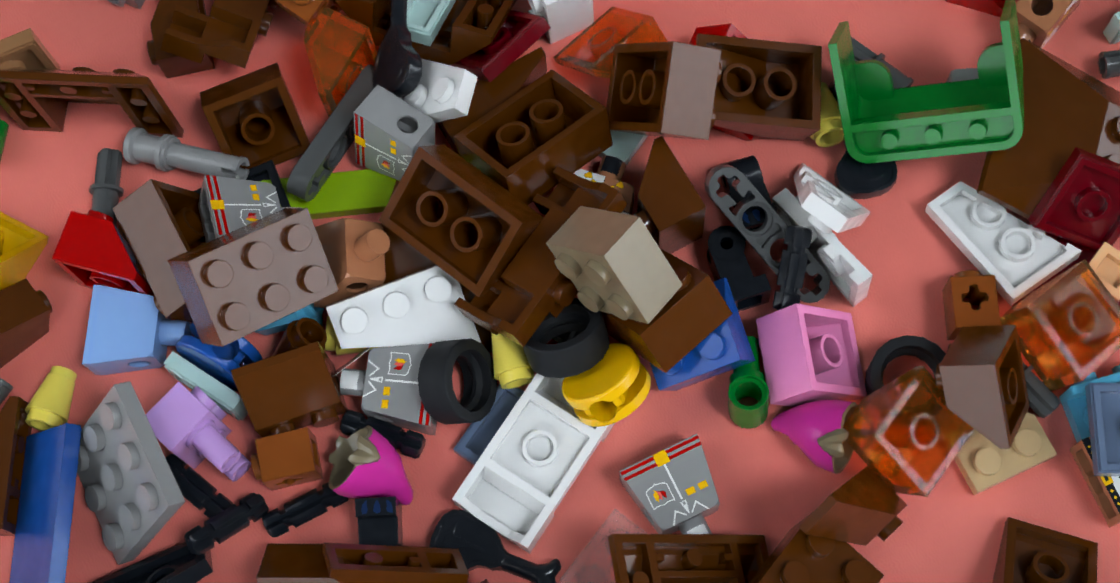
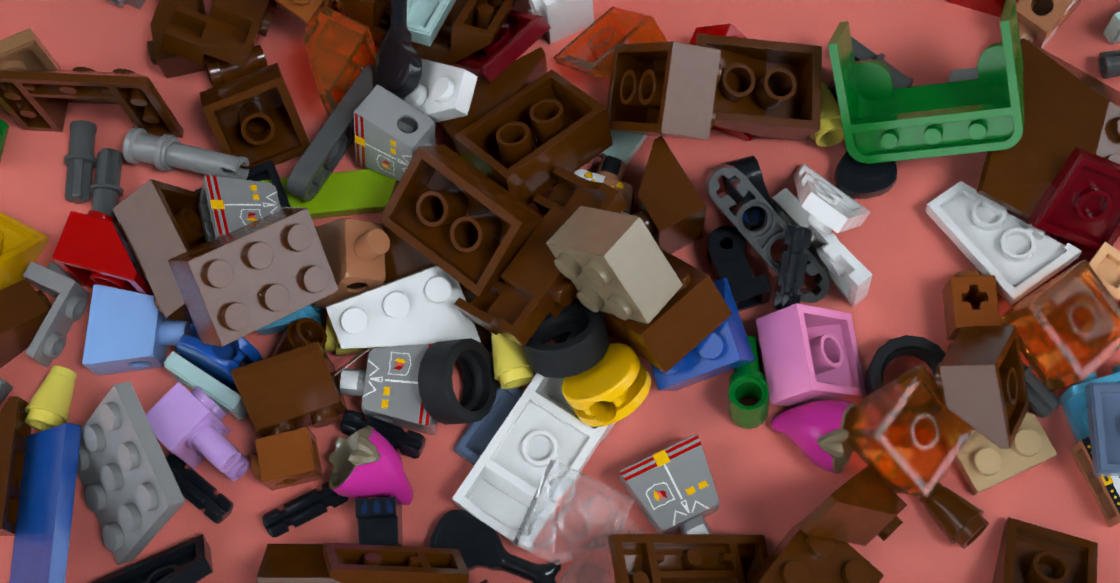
black axle [184,493,269,555] -> none
none -> light grey bracket [23,261,89,367]
none -> dark grey axle [63,120,97,204]
none -> reddish brown cone [203,45,268,87]
none -> clear plate [512,460,635,565]
none -> reddish brown cone [919,481,989,549]

